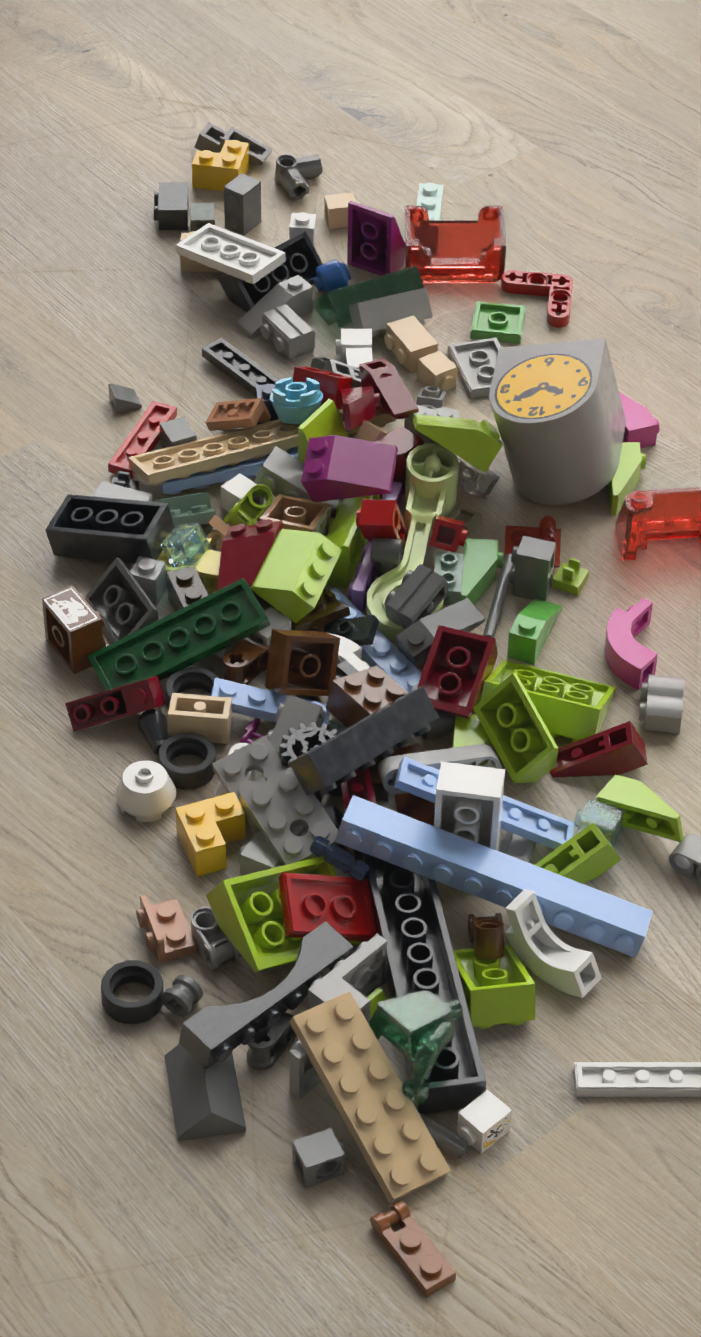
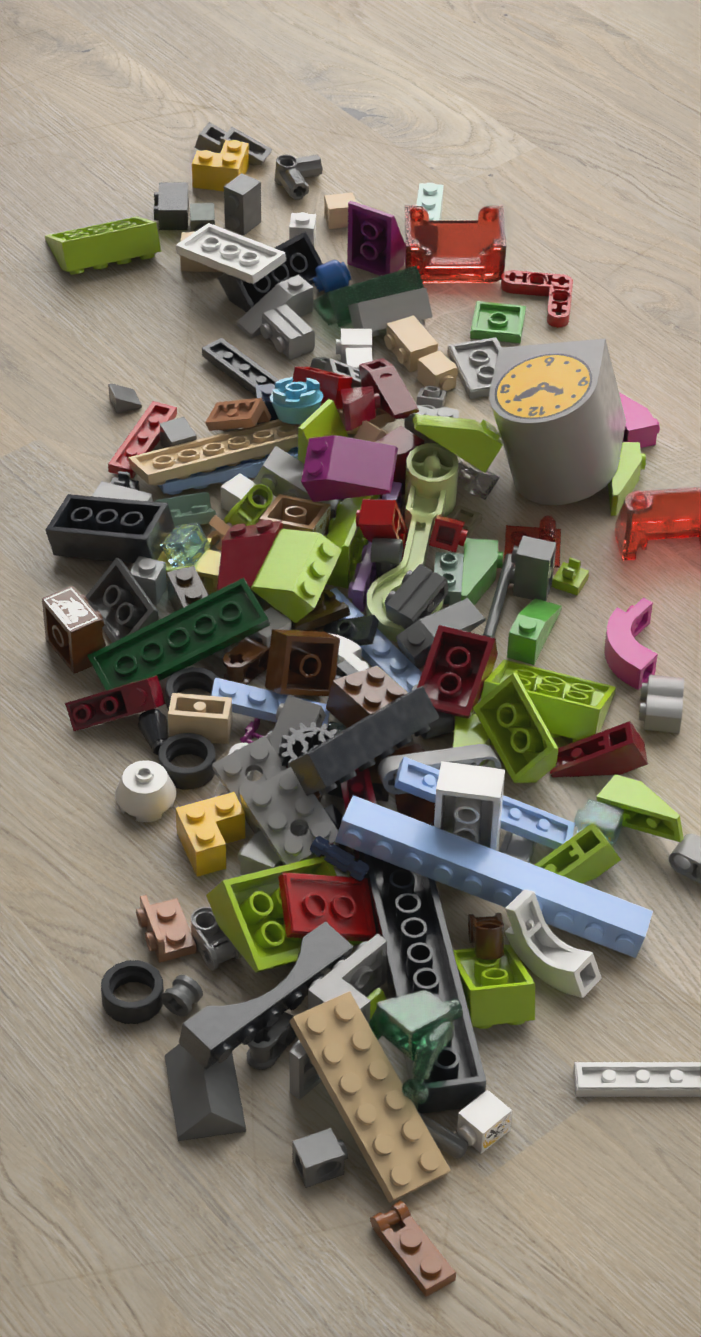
none -> lime slope [45,216,162,275]

